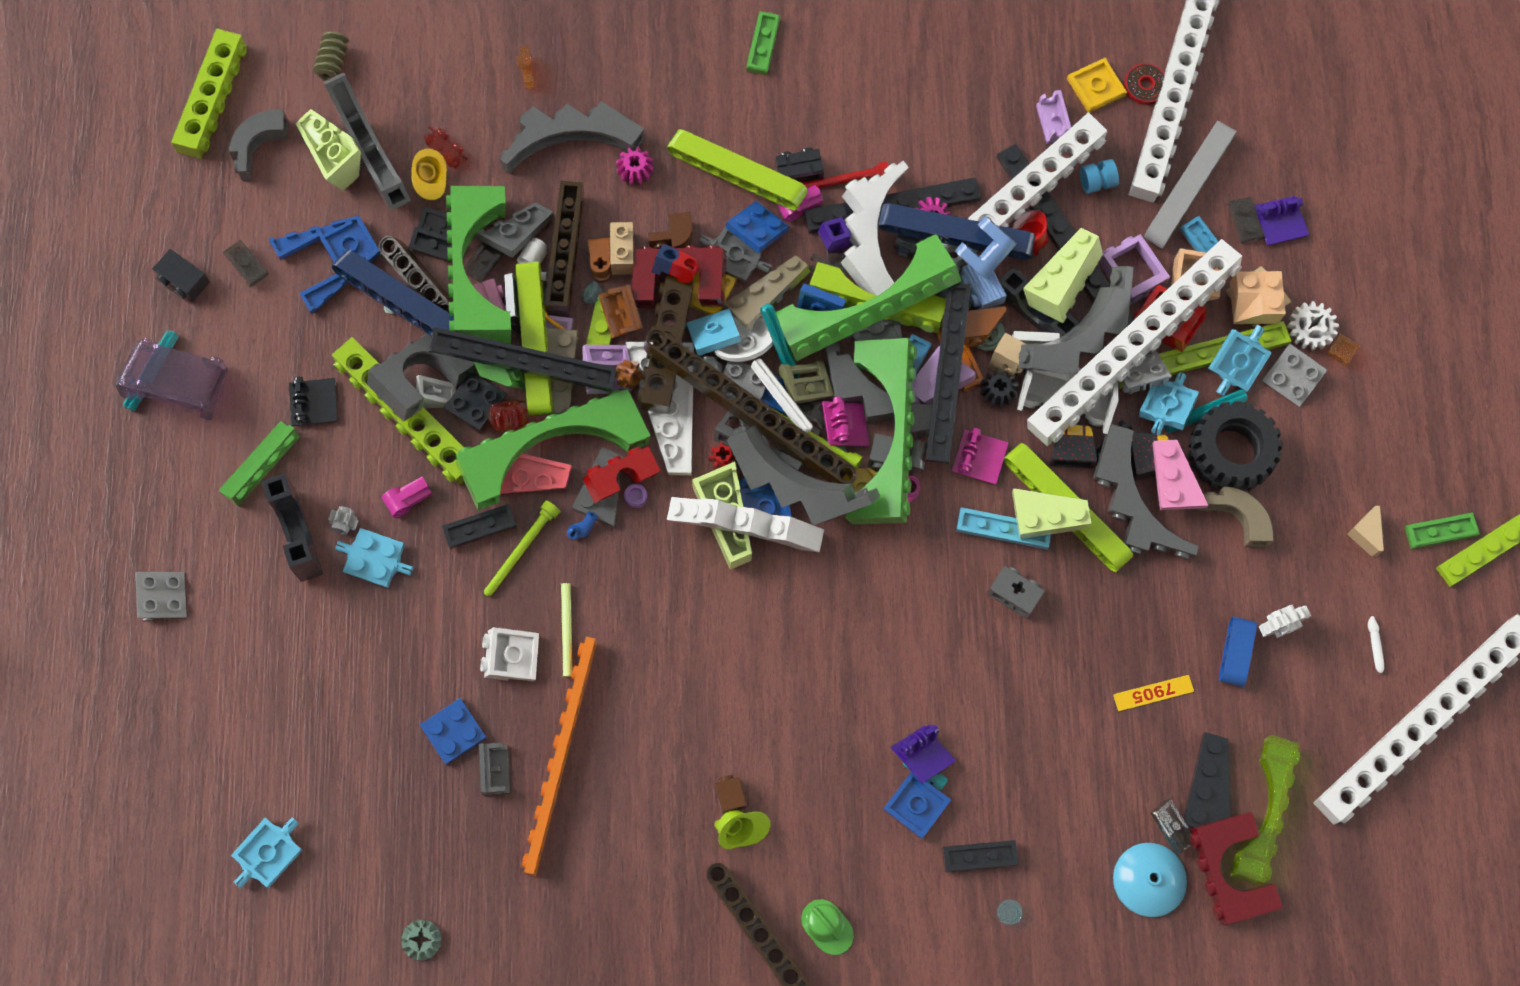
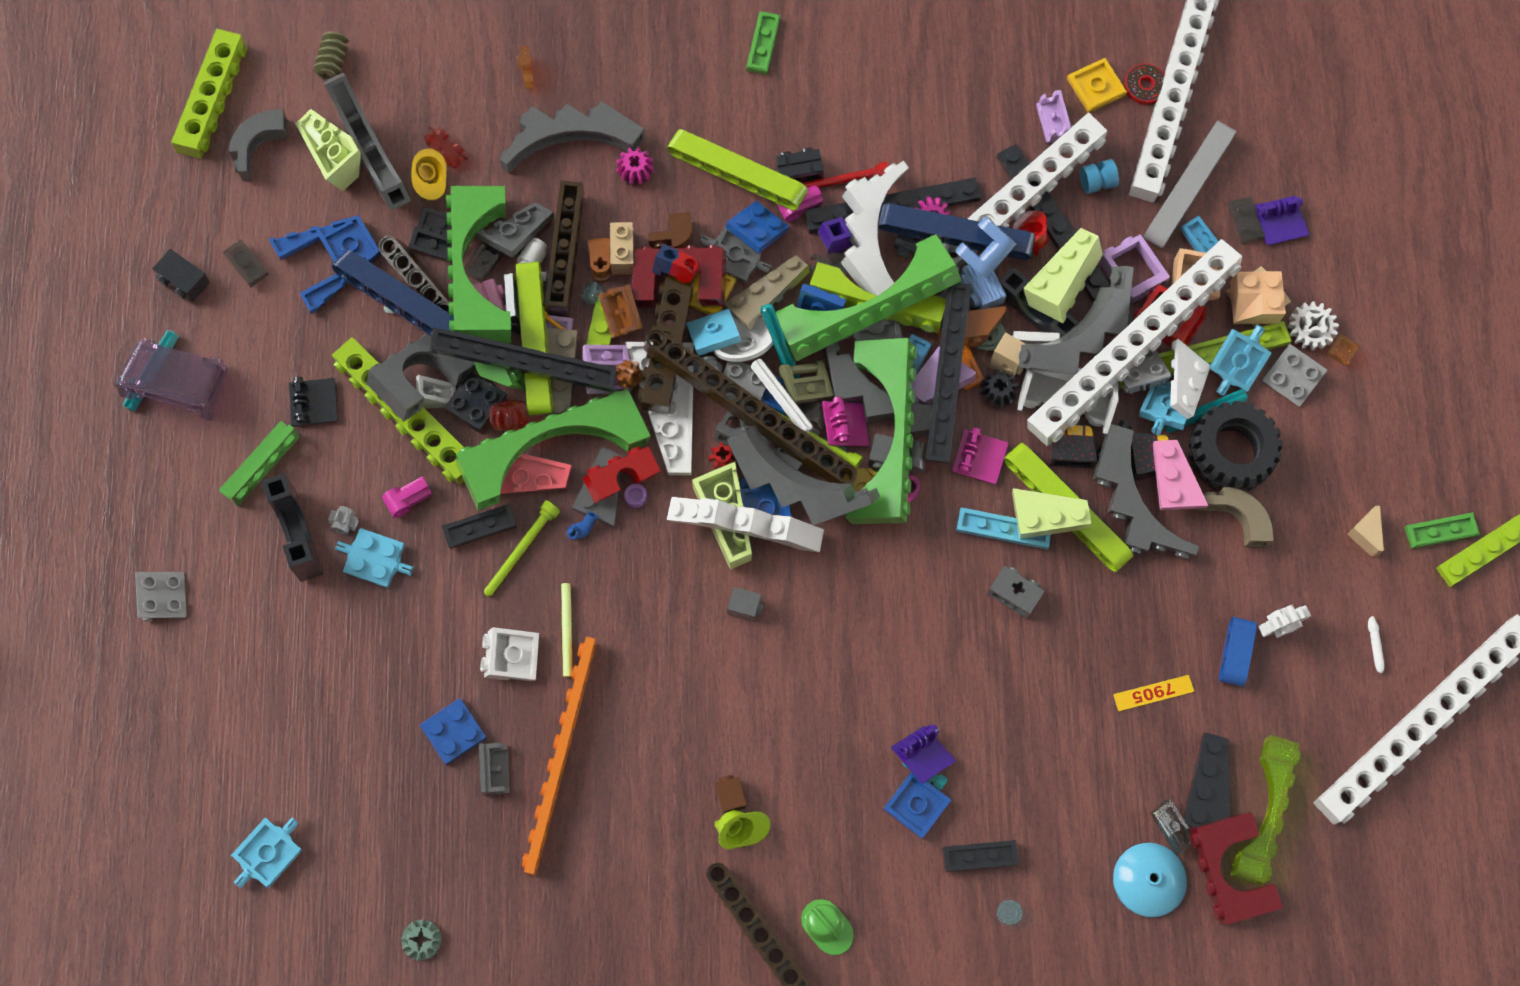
none -> dark grey brick [727,587,764,622]
none -> white wing [1170,339,1211,419]

